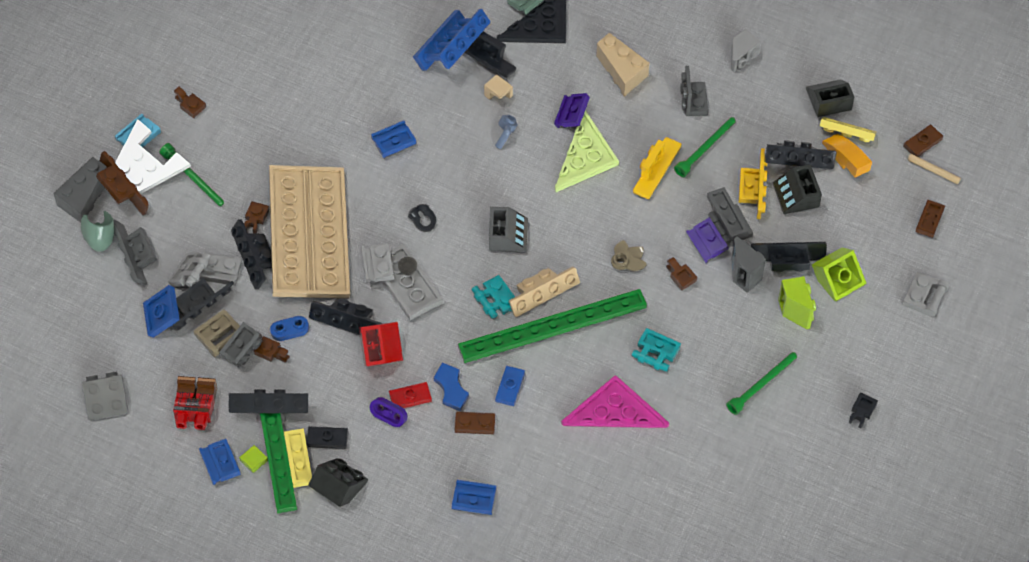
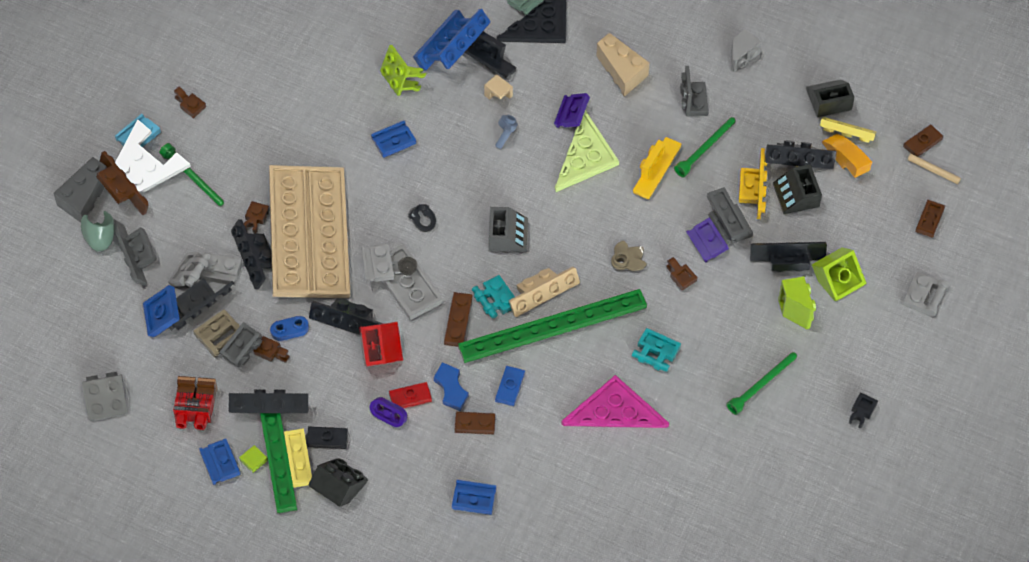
dark grey slope [731,237,766,293] -> none
none -> lime plate [380,45,426,96]
none -> reddish brown plate [444,292,473,347]

